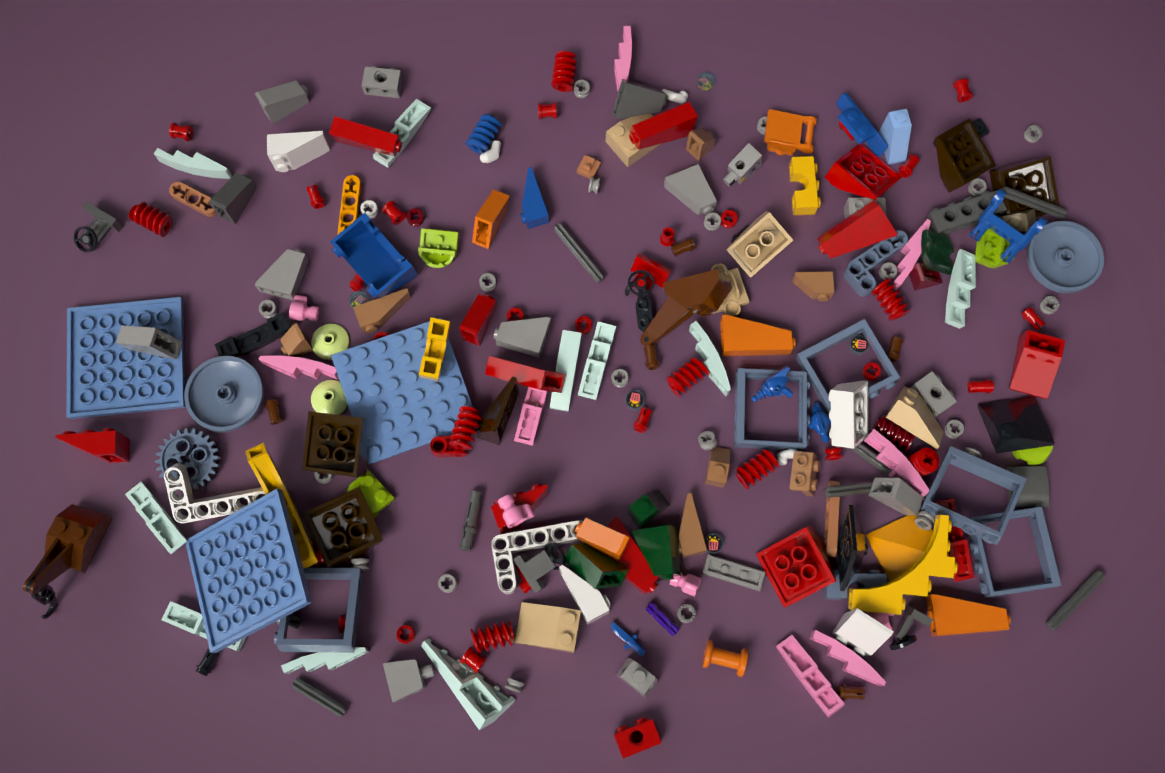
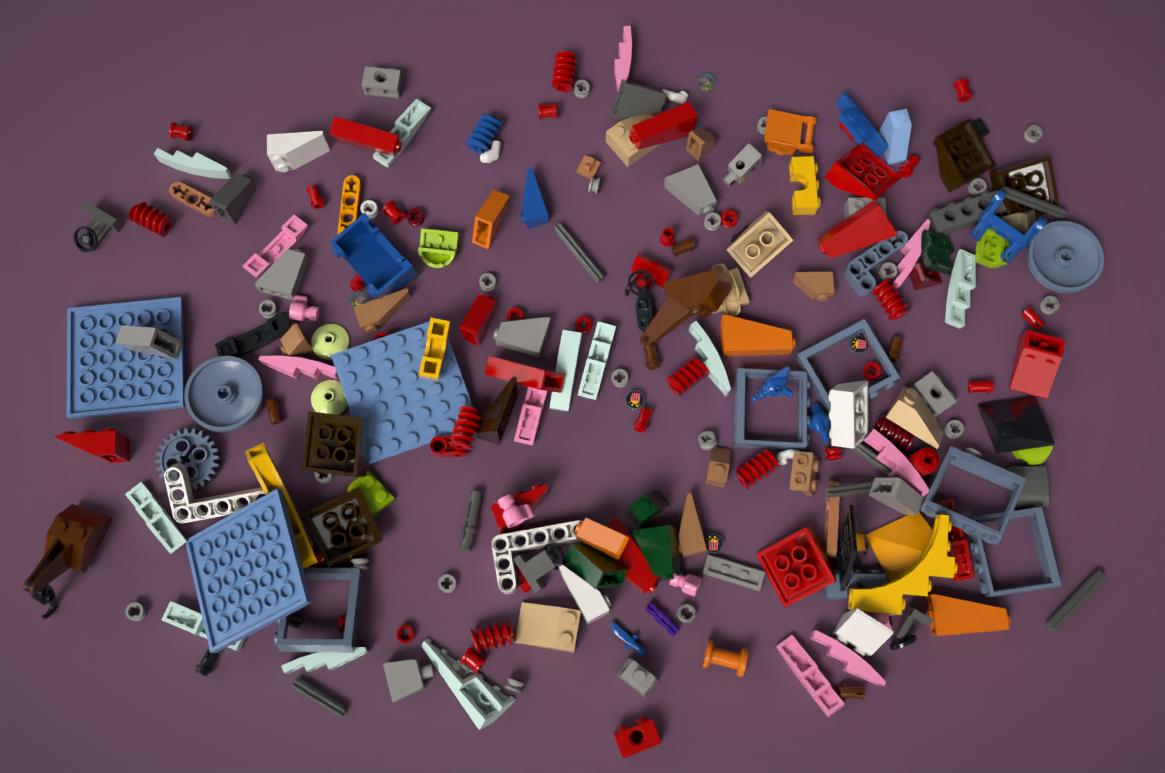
light grey slope [254,80,309,124] -> none
light grey bush [914,511,935,530] -> none
none -> light grey bush [125,602,147,621]
none -> bright pink slope [242,215,308,278]

